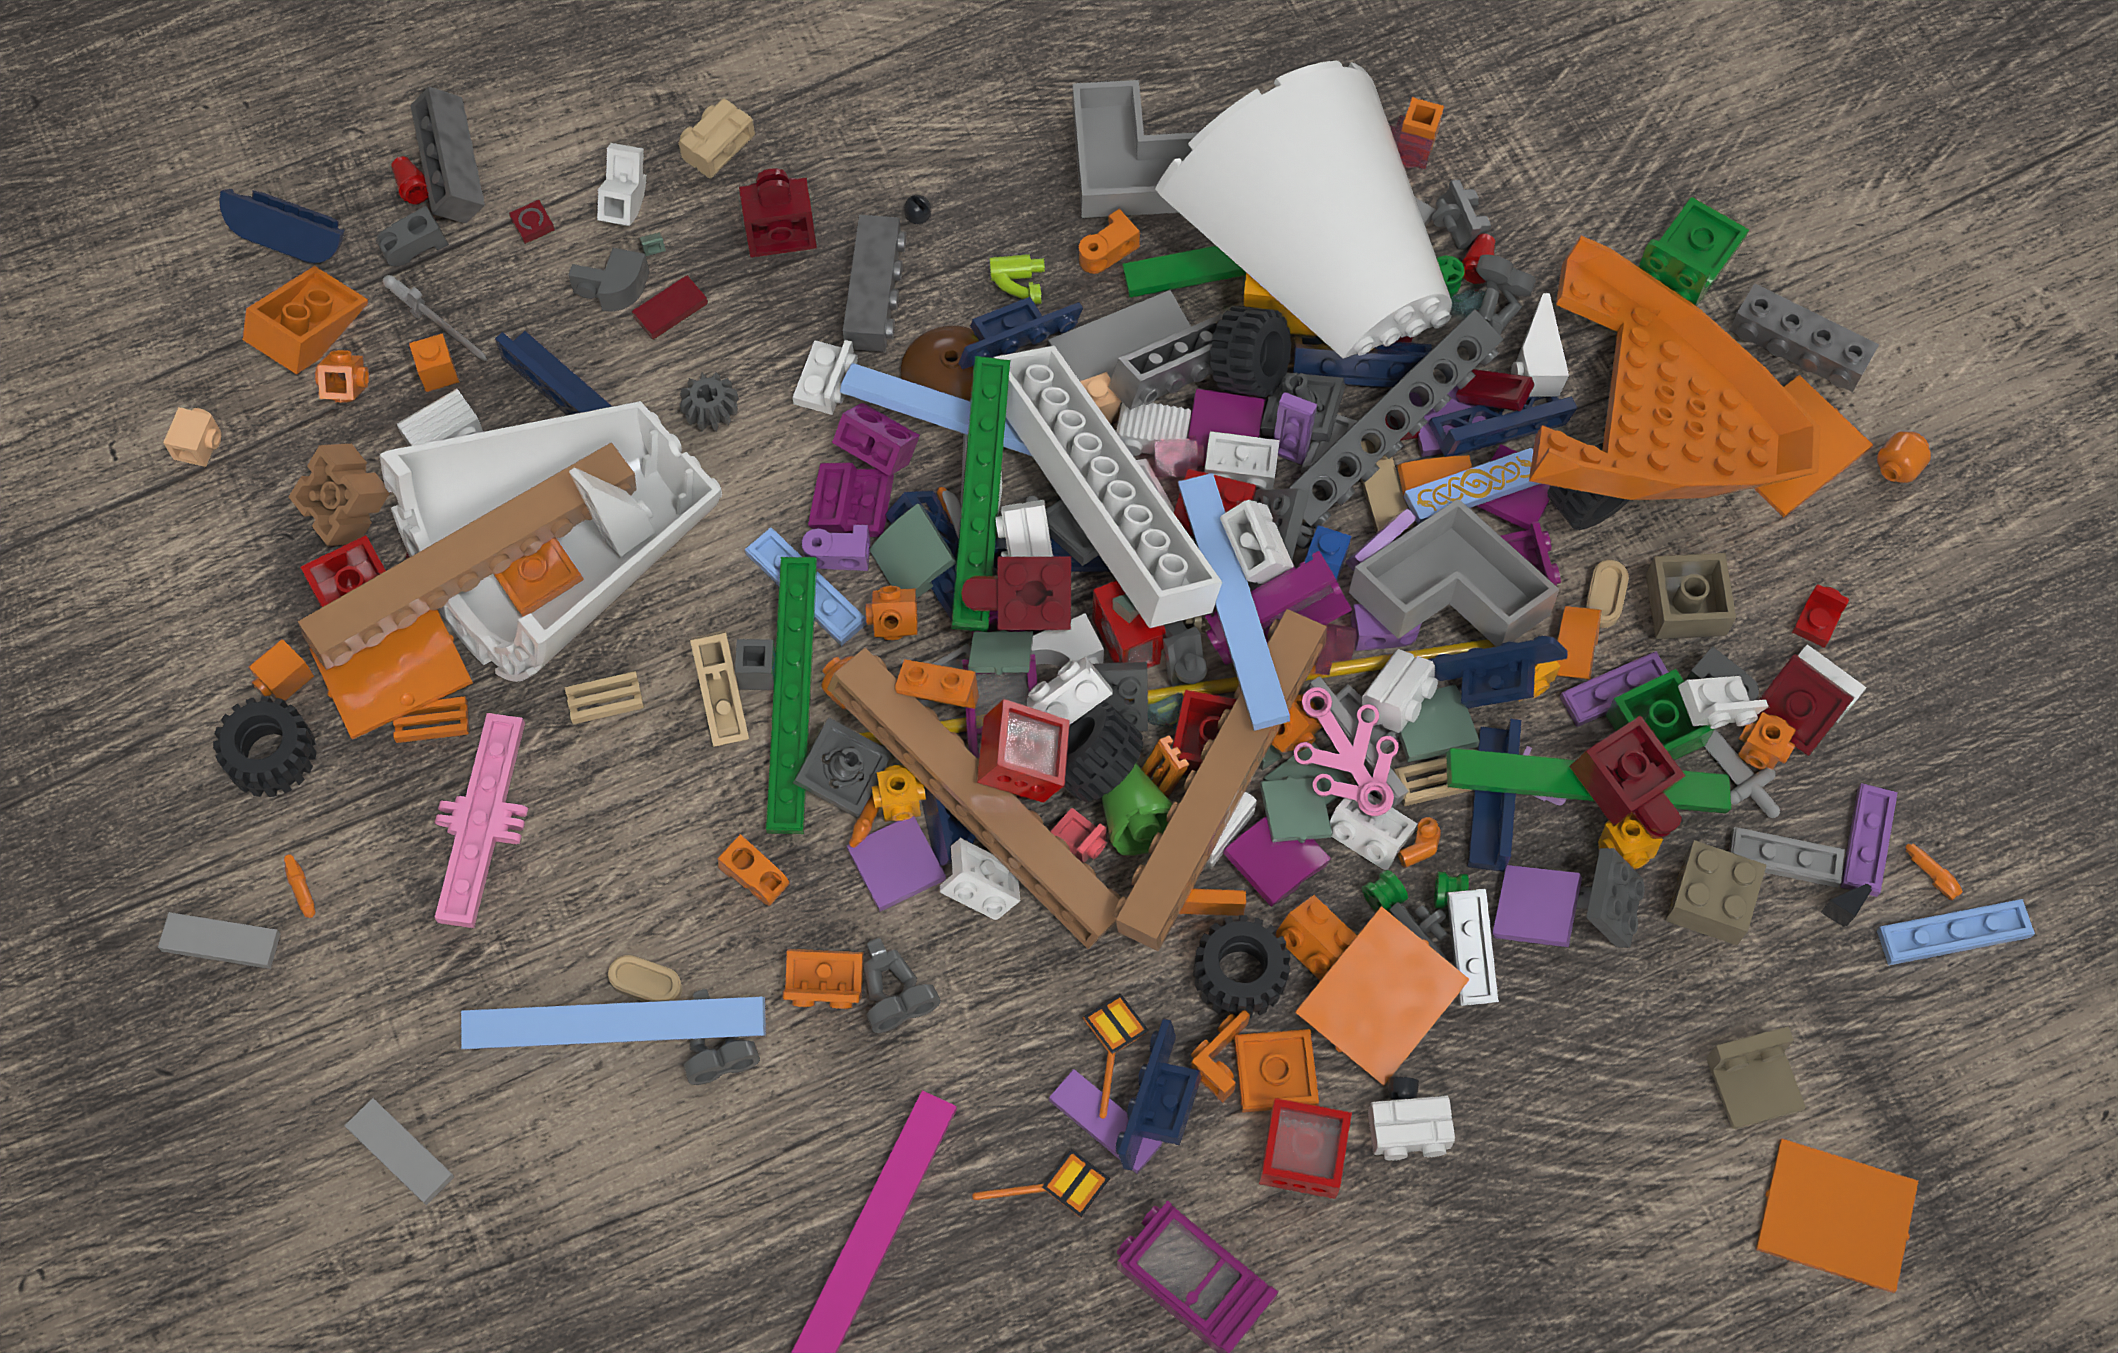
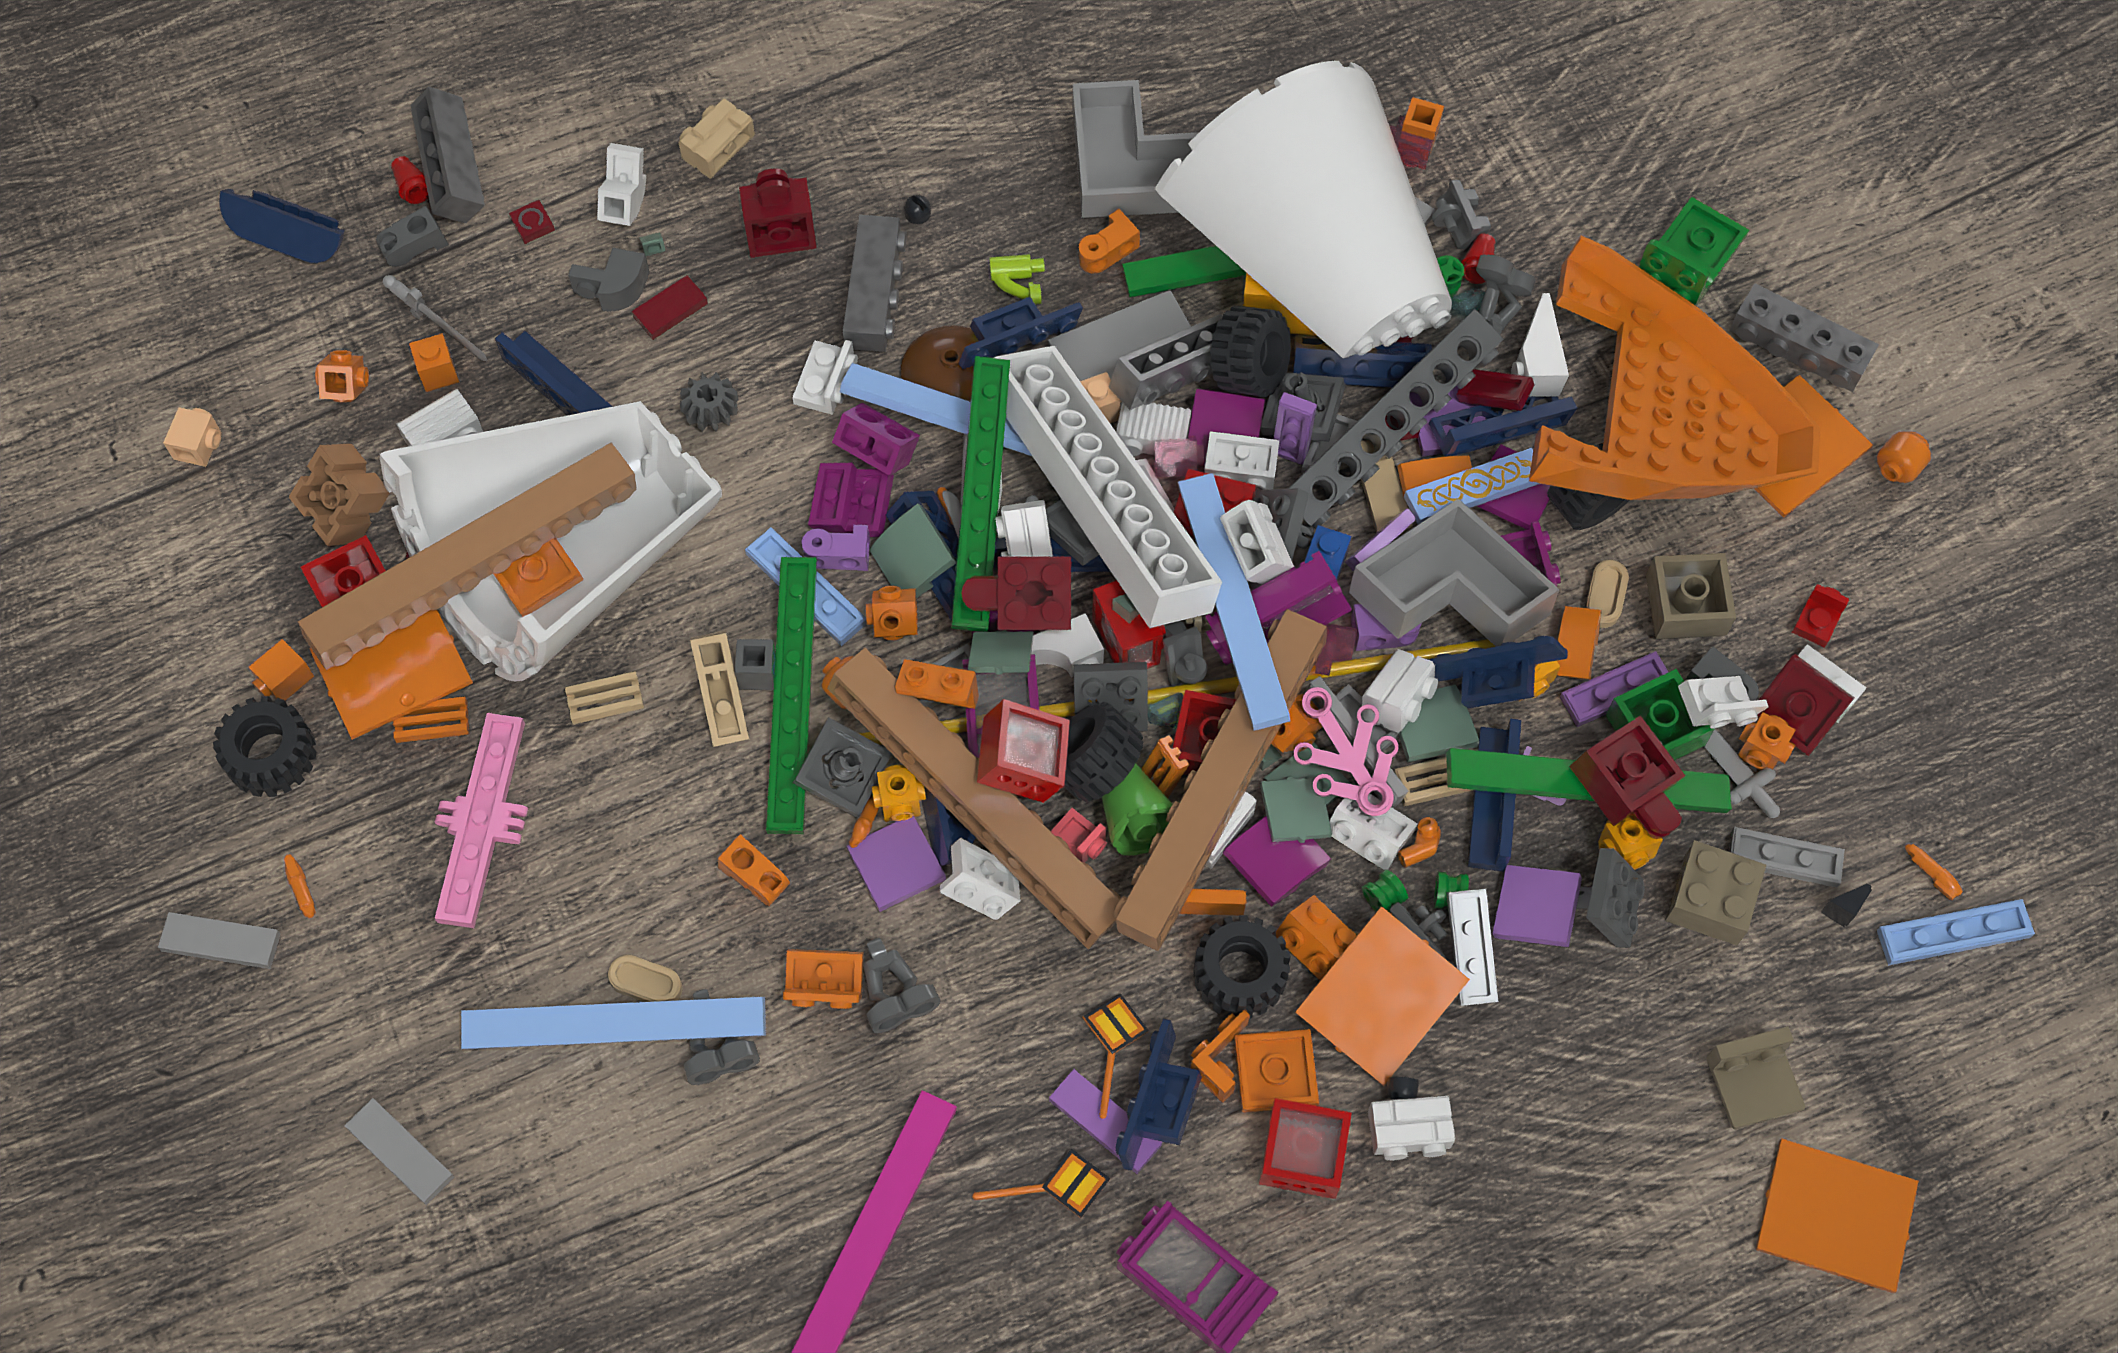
orange slope [243,266,368,374] -> none
white slope [569,467,655,557] -> none
white bracket [1027,656,1113,731] -> none
medium lavender tile [1840,783,1898,897] -> none

